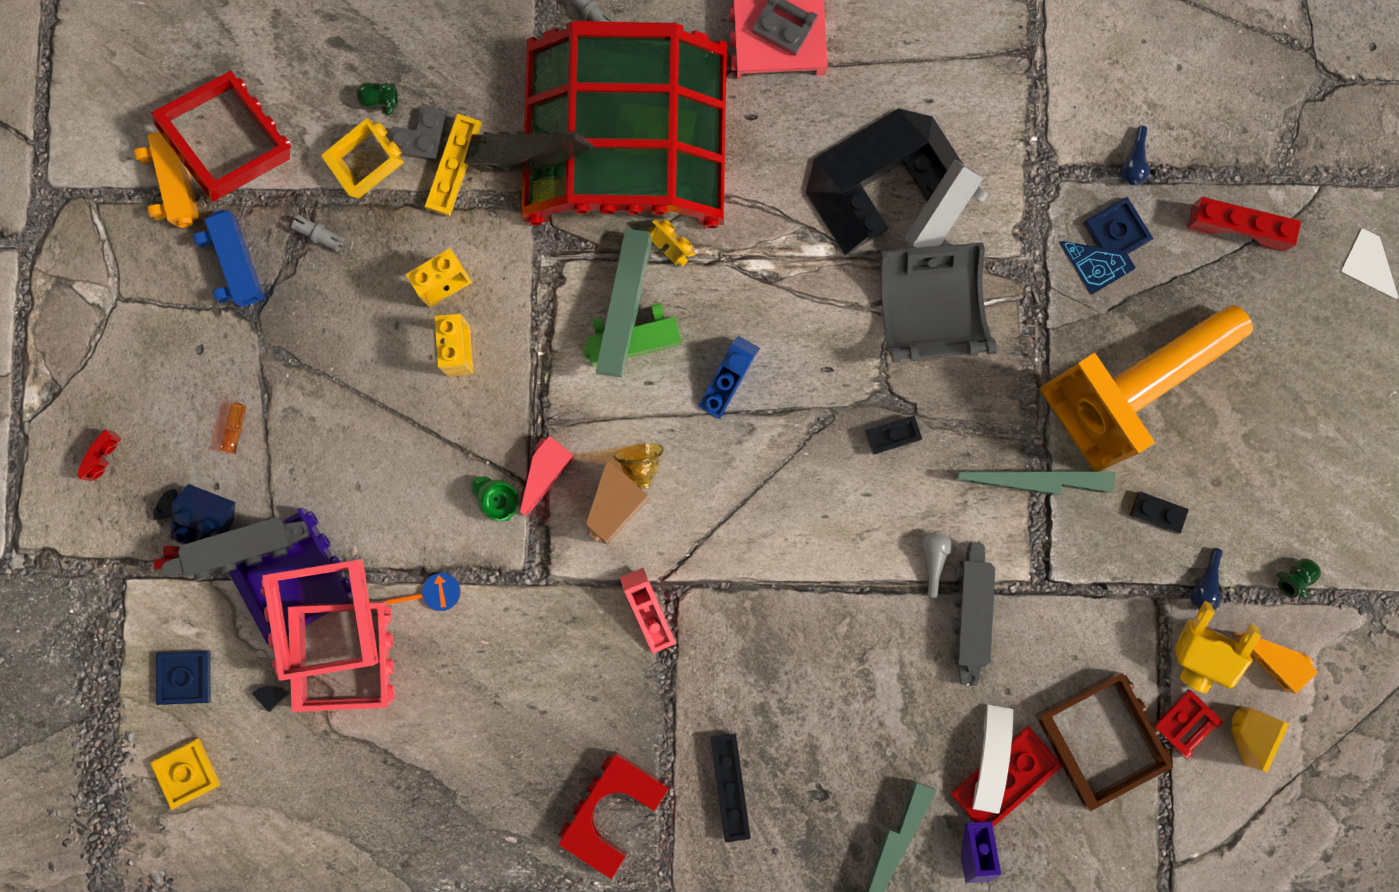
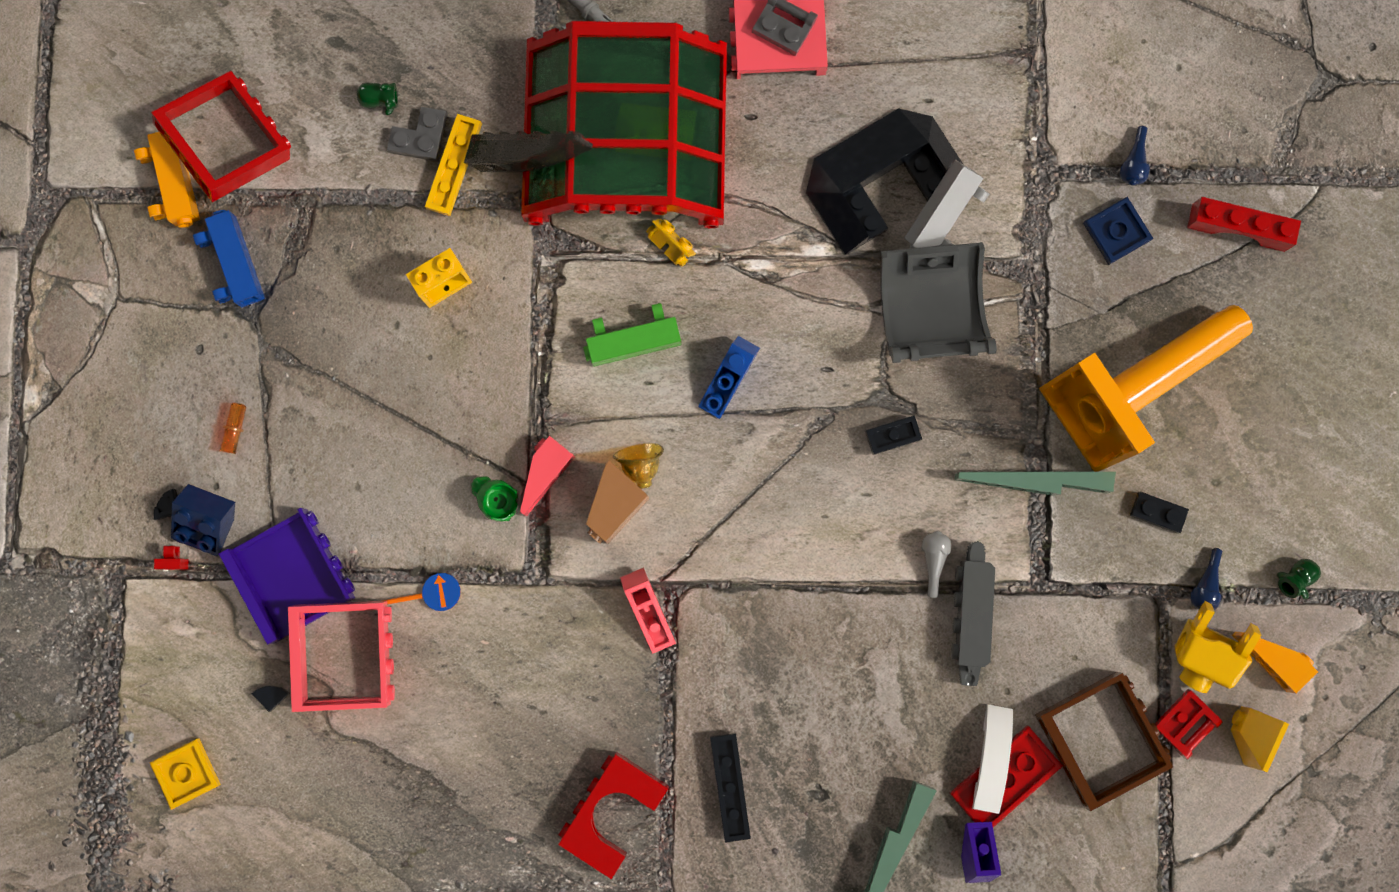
red slope [77,429,121,481] -> none
dark blue tile [156,651,211,705] -> none
dark grey hinge [161,517,310,581] -> none
coral window [260,559,379,681] -> none
light grey pin [291,215,344,252] -> none
yellow window [321,118,404,199] -> none
yellow window [434,314,473,377] -> none
sand green slope [596,229,652,378] -> none
dark blue sticker [1060,241,1136,294] -> none
white sticker [1342,229,1398,299] -> none

